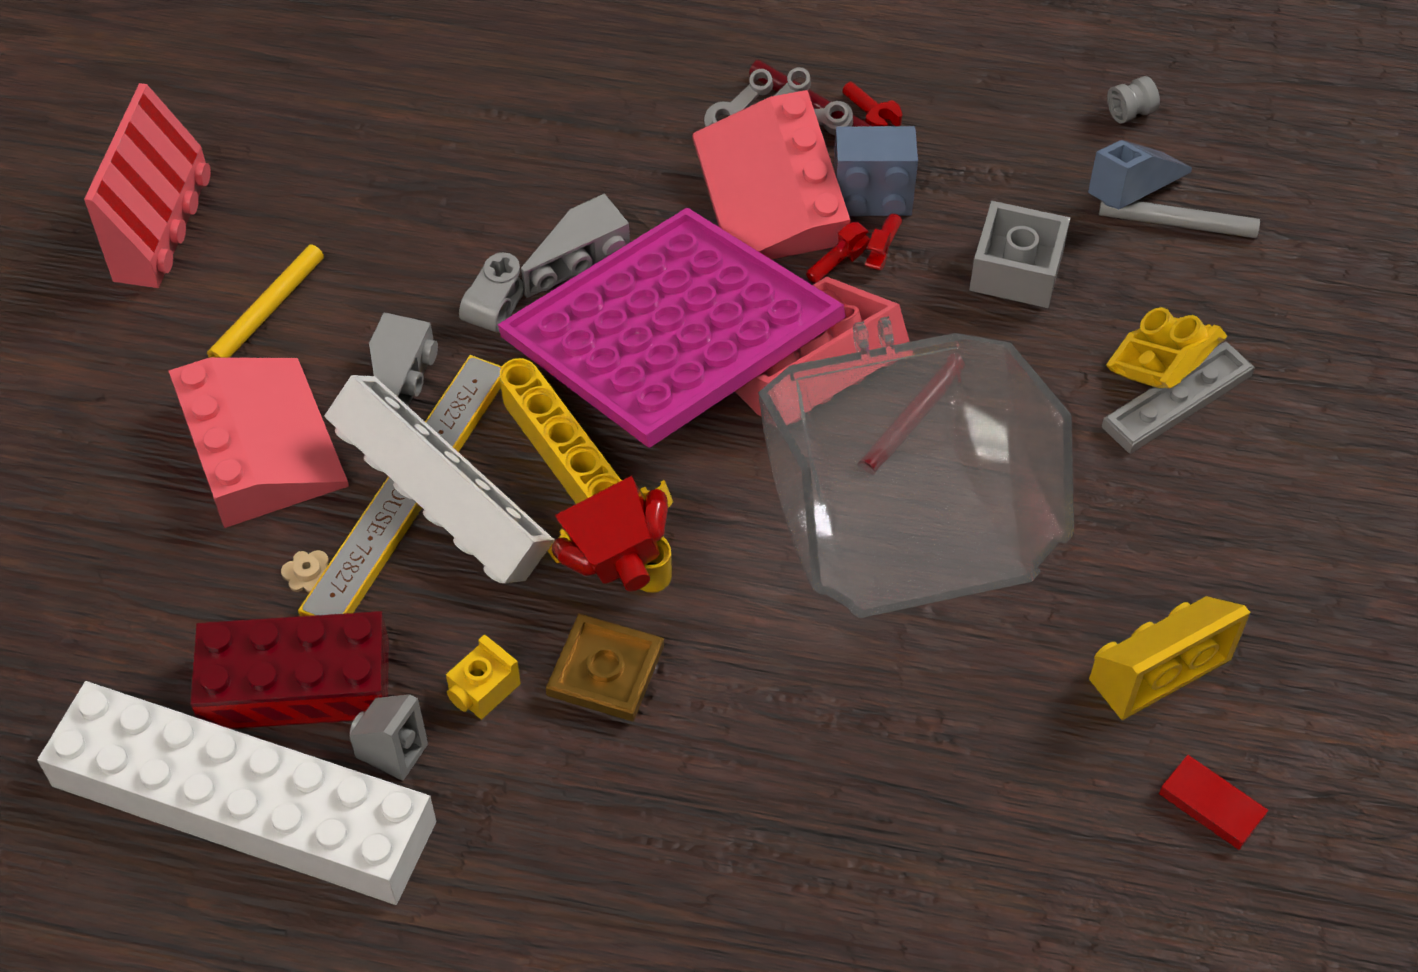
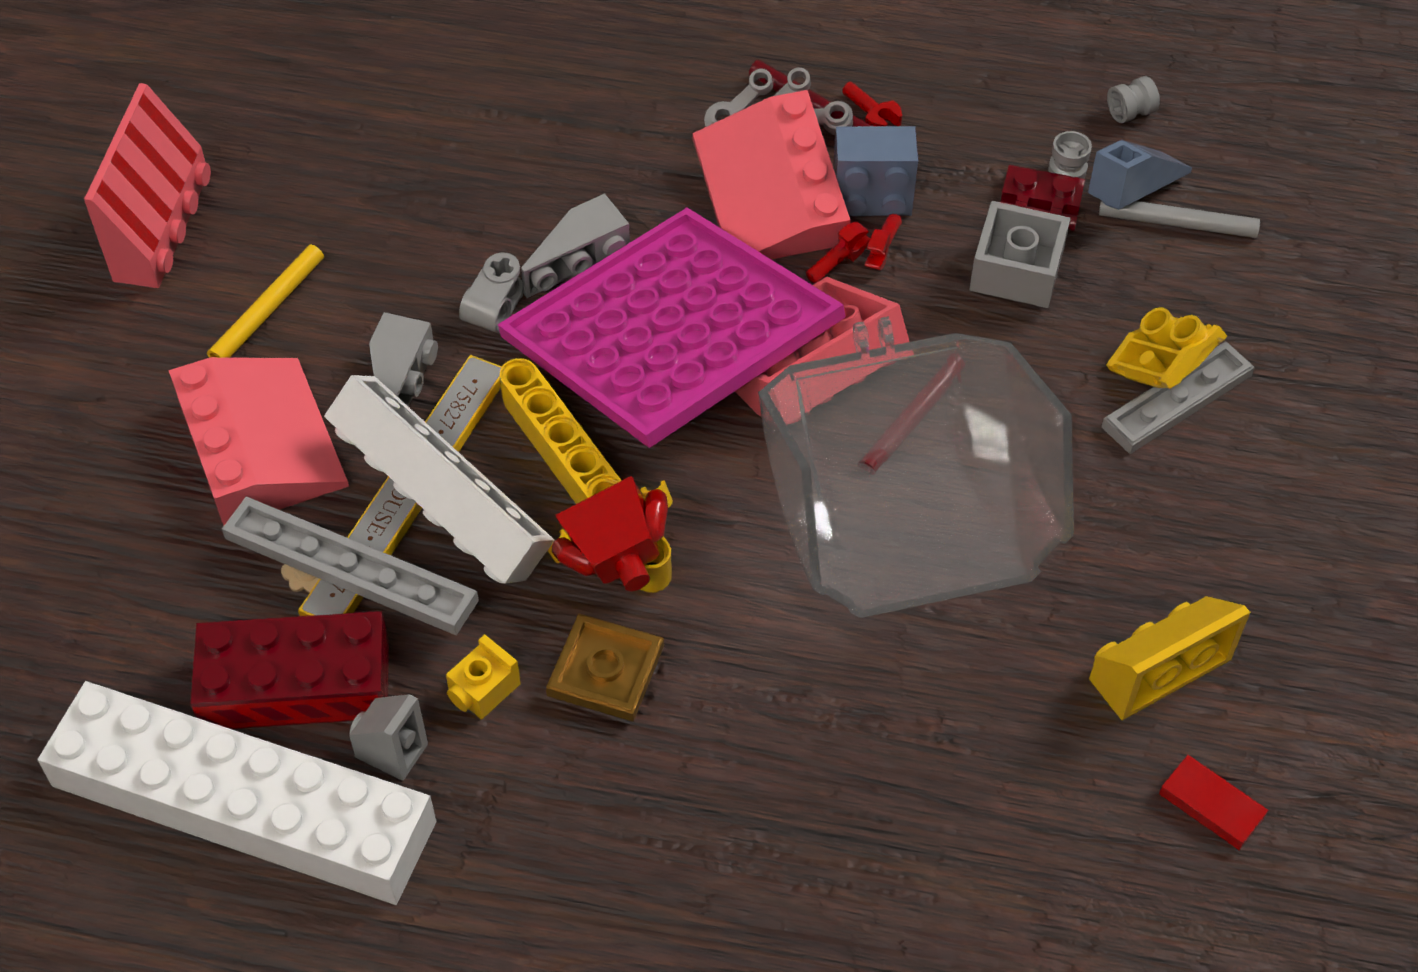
none -> light grey plate [222,496,479,636]
none -> dark red plate [1000,165,1085,231]
none -> light grey wheel [1048,131,1092,179]

